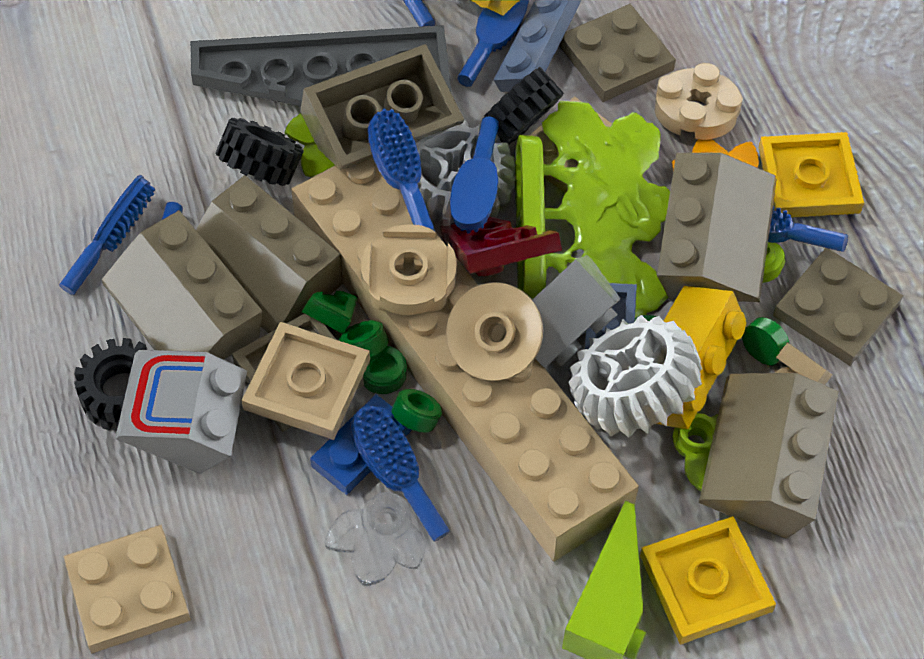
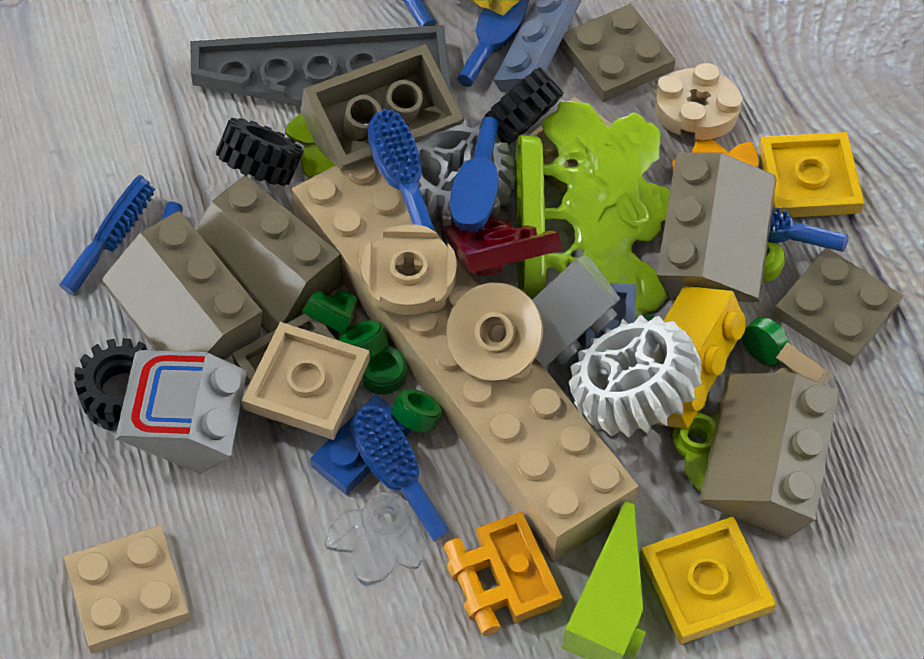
none -> light orange plate [443,511,563,636]

